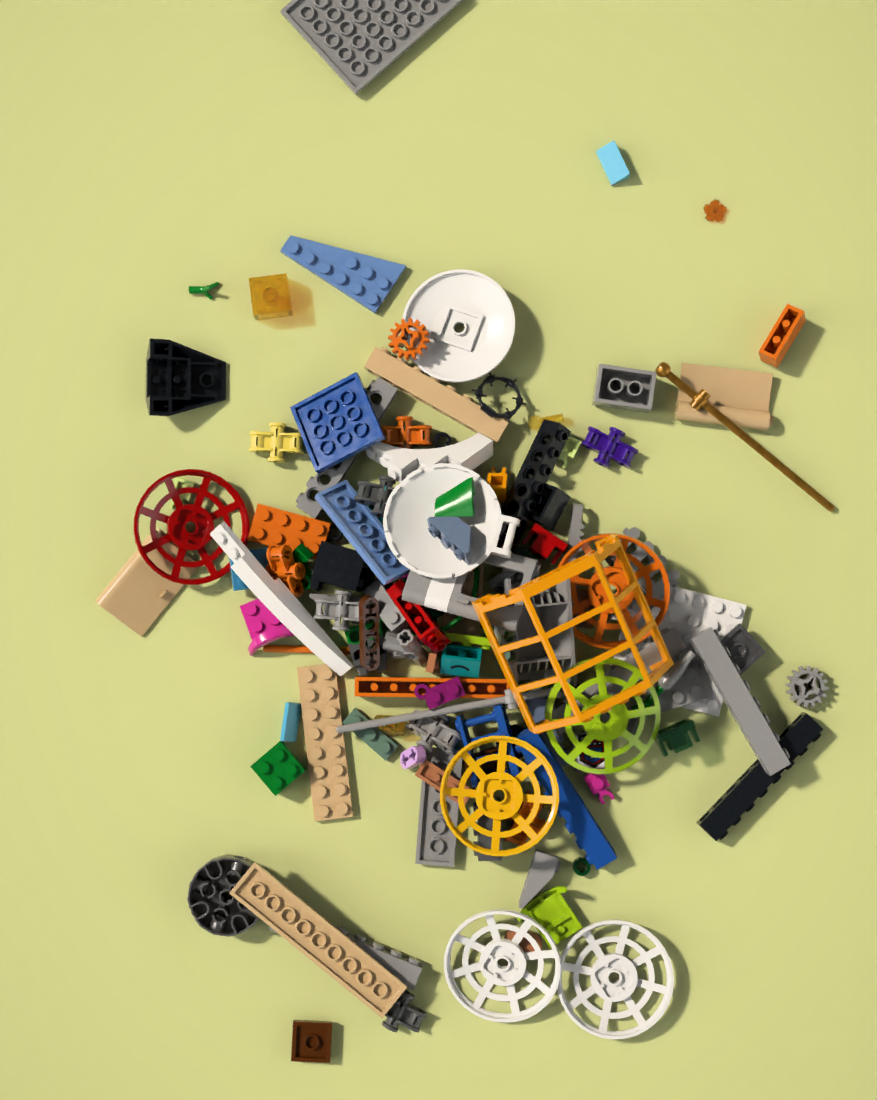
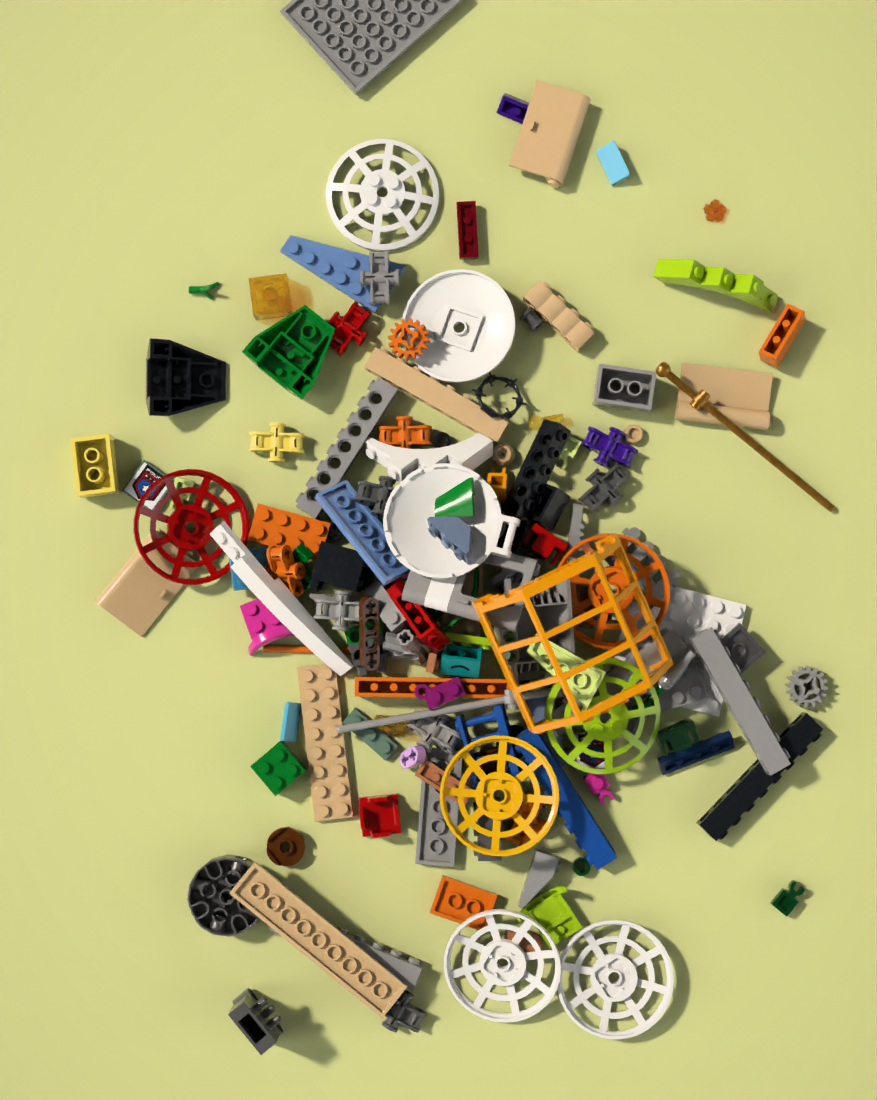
blue plate [290,372,386,474] -> none
reddish brown plate [291,1020,333,1063] -> none
none -> light yellow brick [70,434,120,498]
none -> tile [122,460,174,510]
none -> dark grey piece [228,988,283,1055]
none -> green wedge [242,305,335,400]
none -> reddish brown plate [266,826,306,866]
none -> white dish [326,139,439,252]
none -> red axle [328,301,372,357]
none -> red panel [359,793,401,838]
none -> light grey axle [360,250,399,306]
none -> orange plate [430,875,498,930]
none -> dark red plate [456,201,479,260]
none -> tan plate [491,443,515,467]
none -> dark purple slope [497,93,529,124]
none -> tan door [509,80,591,188]
none -> dark grey bush [519,307,545,332]
none -> tan brick [523,281,594,352]
none -> yellowish green wing [526,633,606,708]
none -> dark grey axle [578,463,631,513]
none -> tan tile [624,424,643,444]
none -> lime arch [653,259,778,313]
none -> dark blue plate [657,731,735,775]
none -> dark green plate [770,880,805,917]

